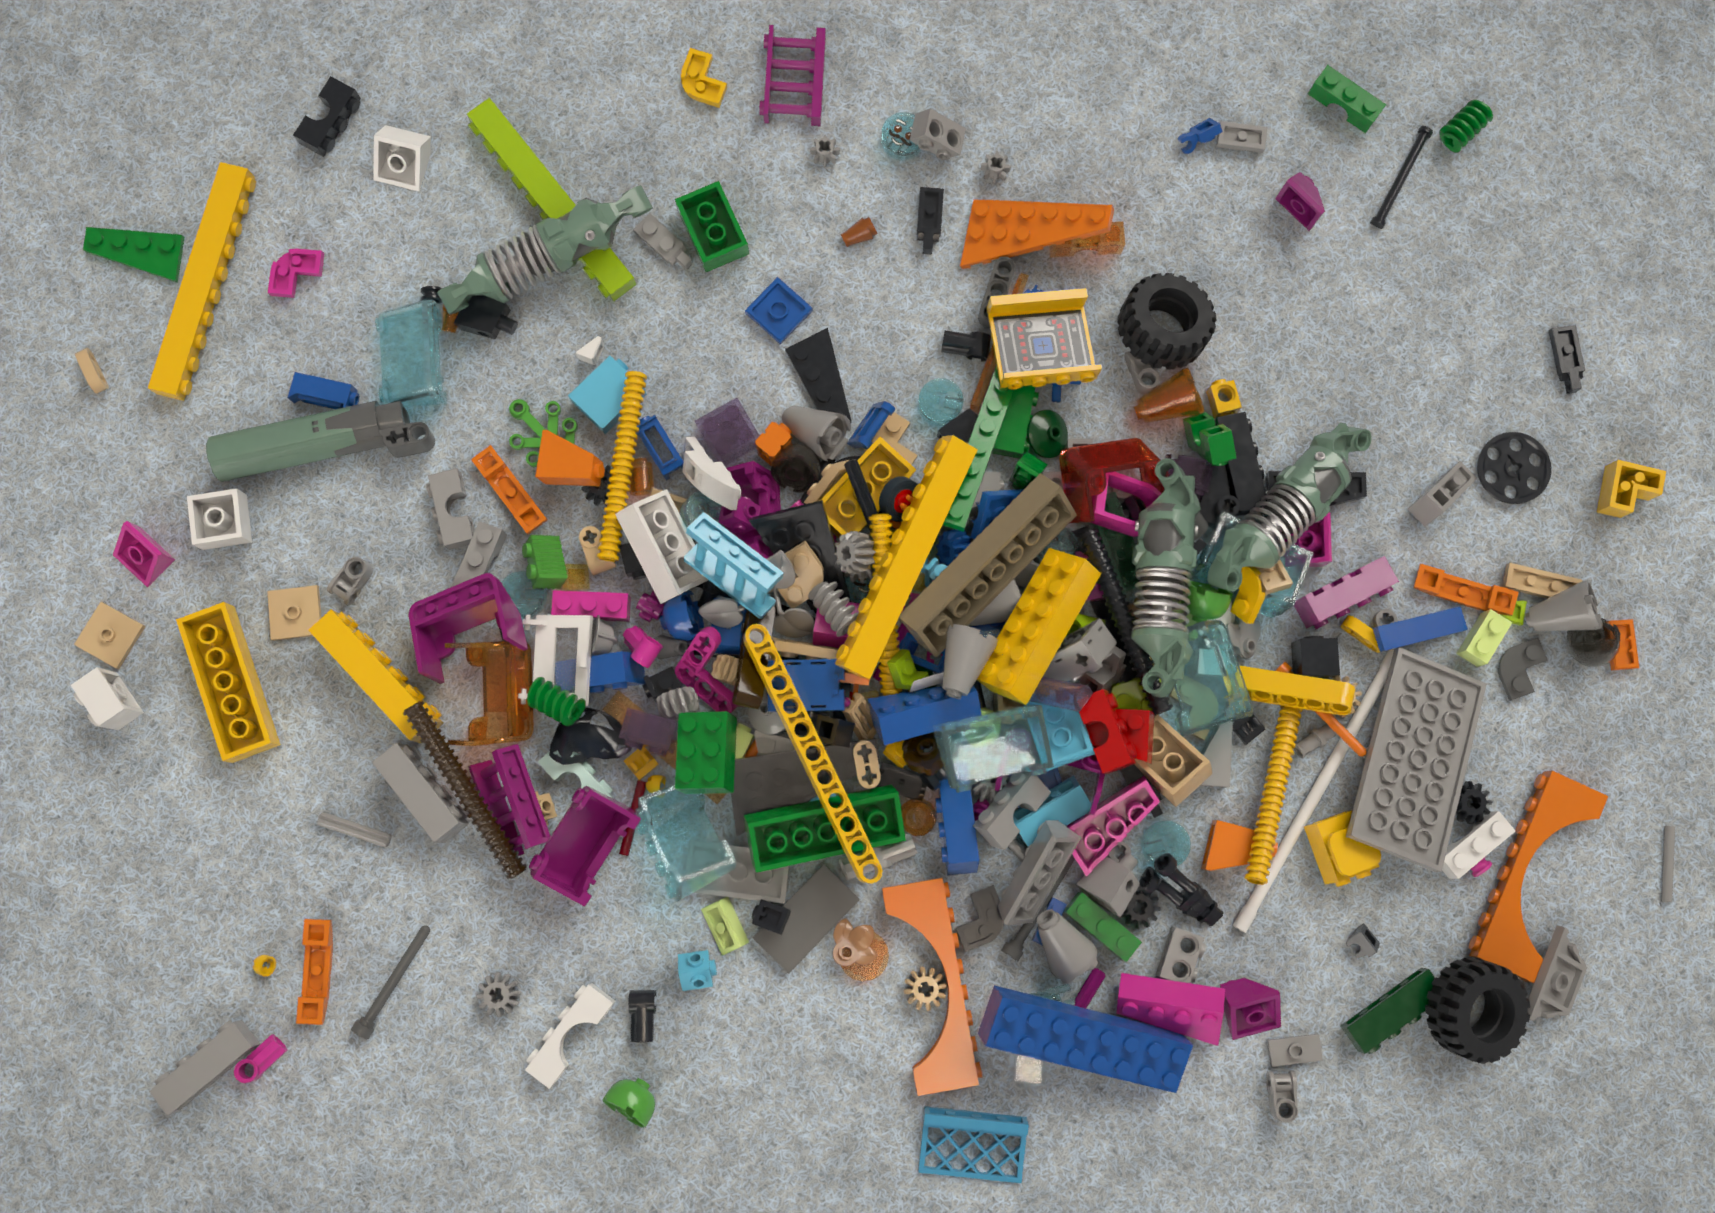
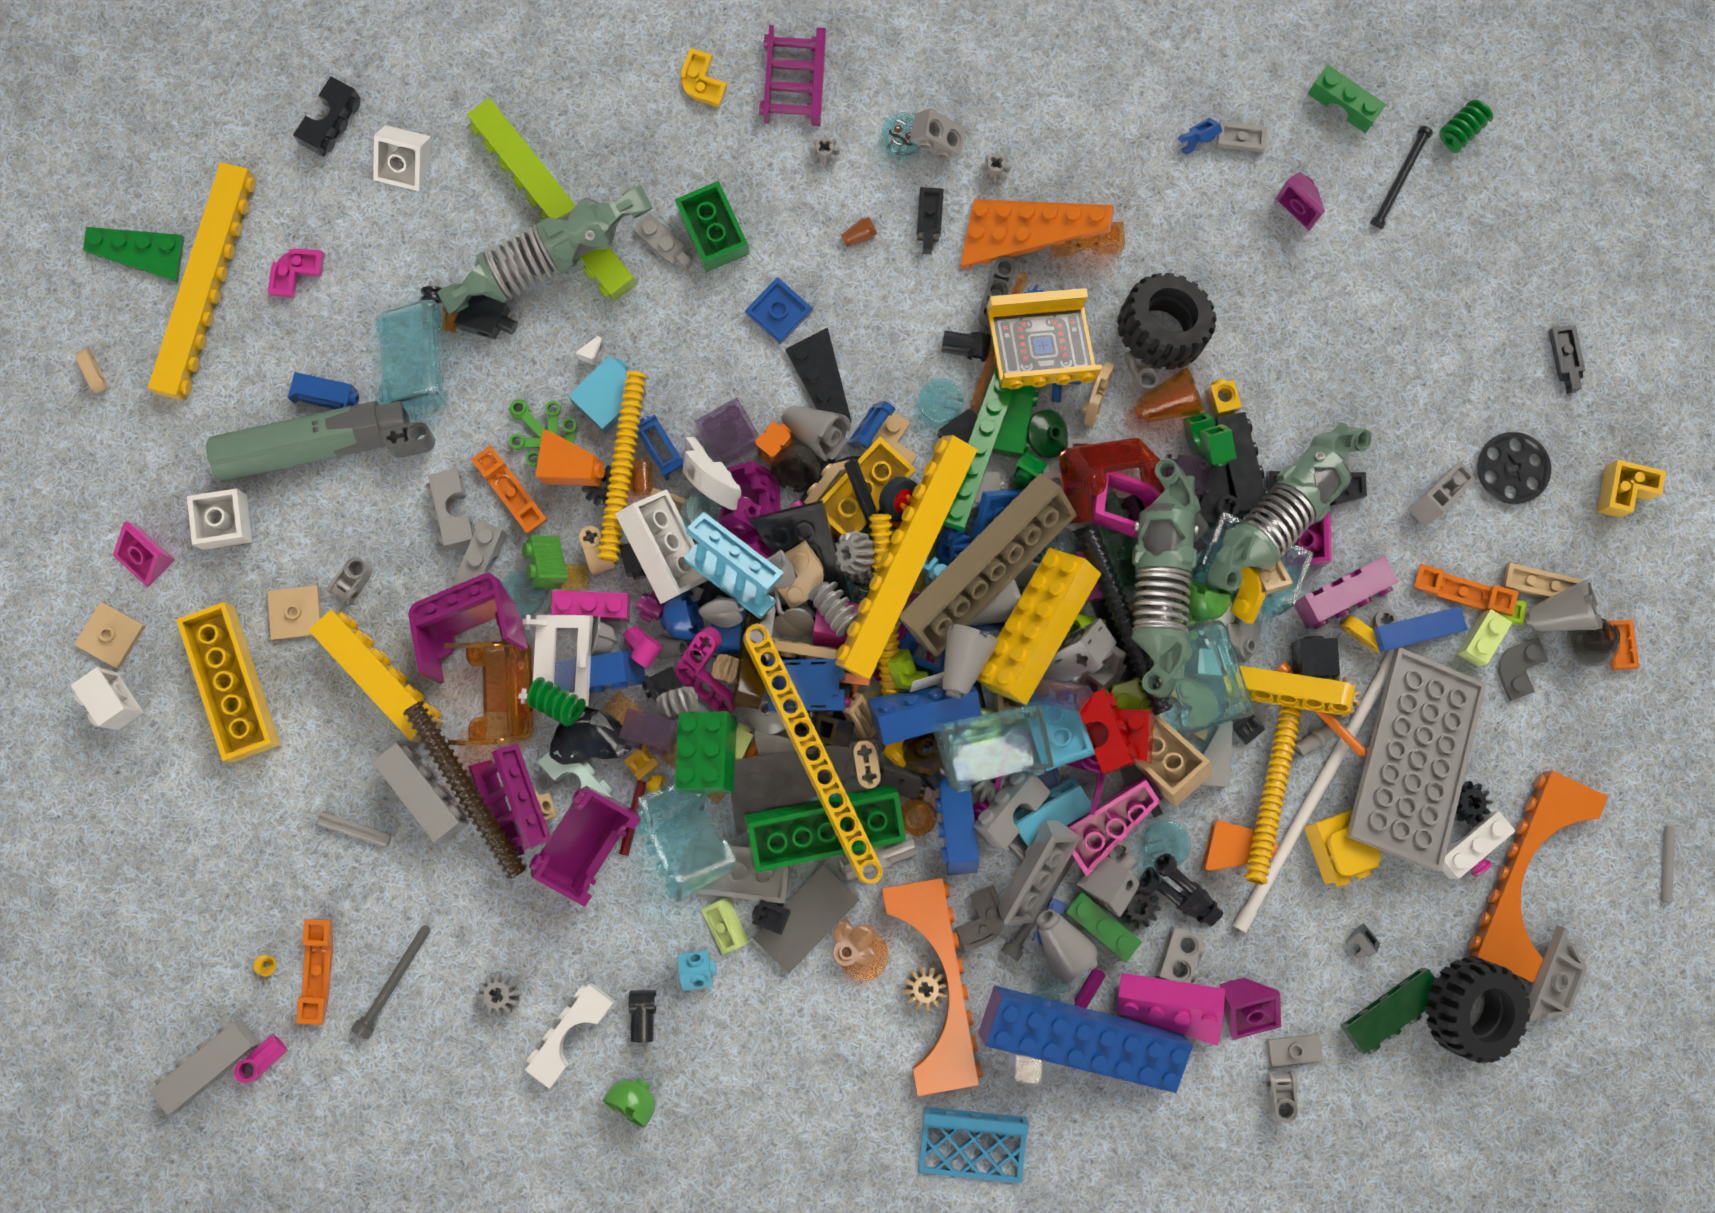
none -> tan plate [1082,362,1115,427]

